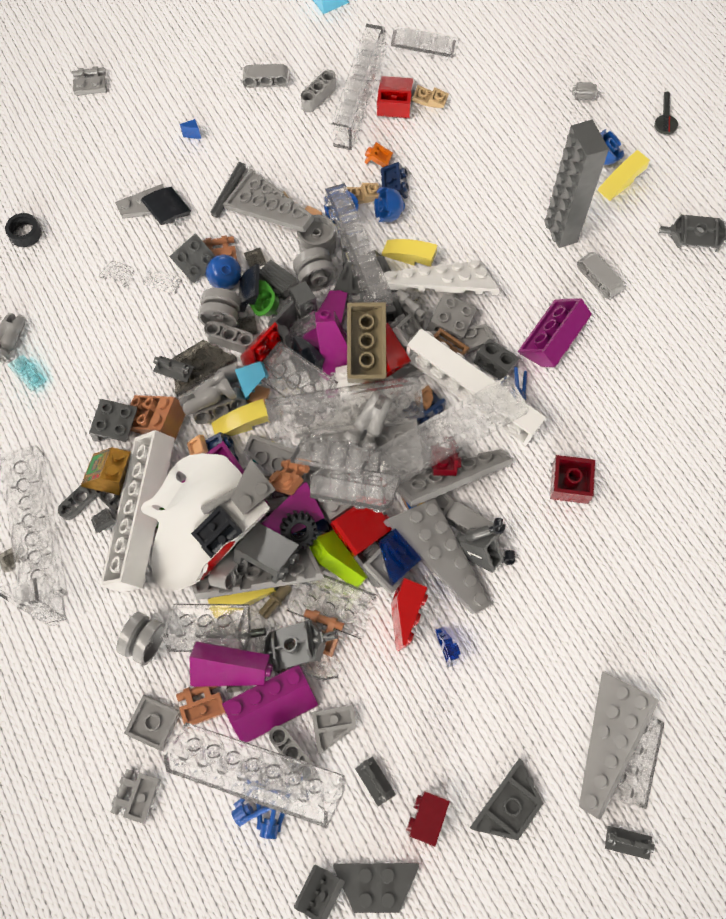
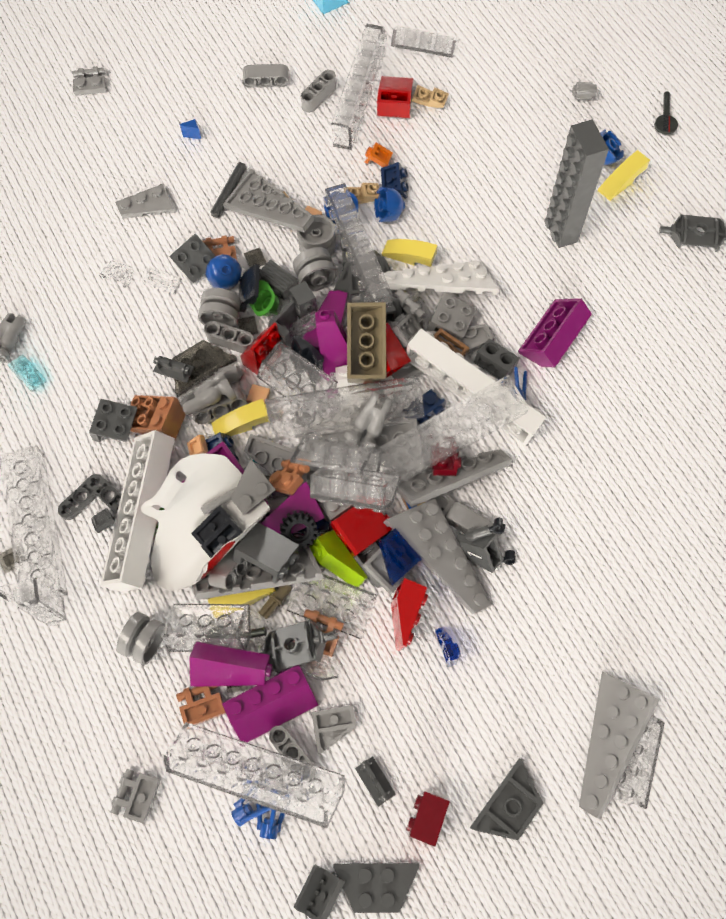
black tyre [5,213,42,247] -> none
pearl gold slope [81,447,131,495] -> none
light grey tile [124,694,181,752] -> none
black slope [141,186,191,225] -> none
medium azure slope [235,361,269,400] -> none
medium nougat tile [414,385,433,410] -> none
dark red brick [550,455,595,504] -> none
light grey beam [577,252,625,299] -> none
dark grey hinge [604,826,655,860] -> none

